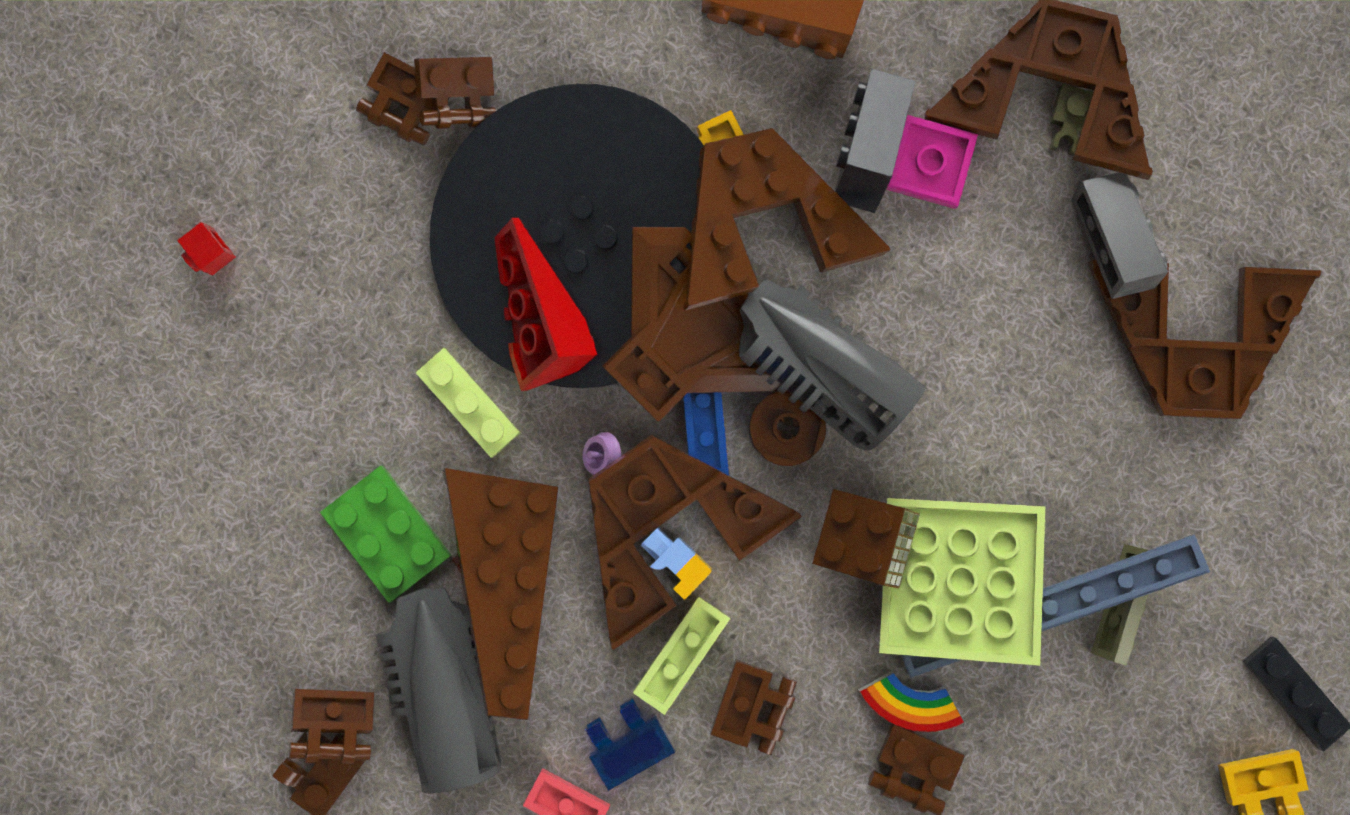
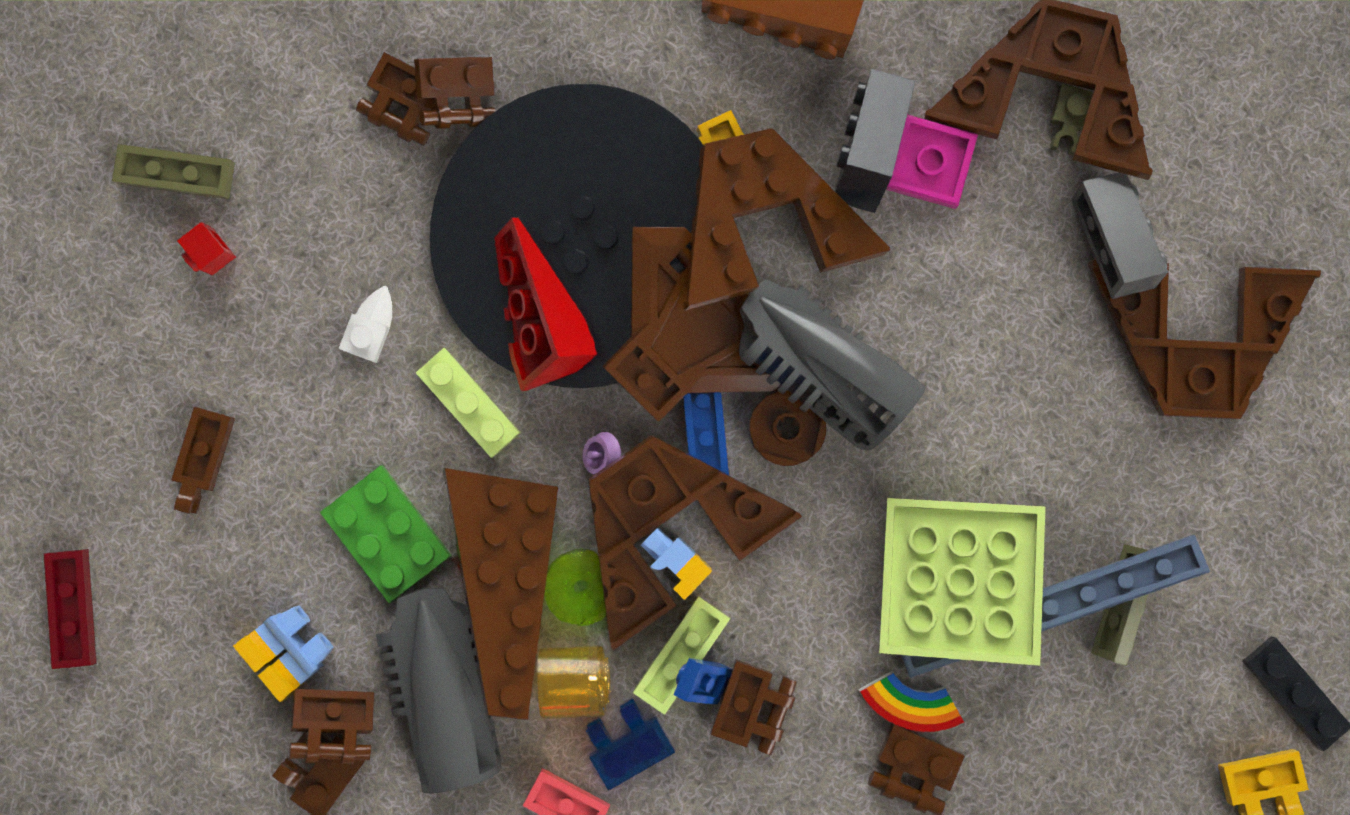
reddish brown brick [812,489,920,589] -> none
none -> dark red plate [44,549,97,669]
none -> olive plate [112,144,235,200]
none -> reddish brown plate [171,407,235,514]
none -> light blue hips [233,605,334,702]
none -> white plate [339,286,392,363]
none -> clear yellow piece [538,645,611,719]
none -> clear neon green plate [544,549,606,626]
none -> blue plate [673,658,732,705]

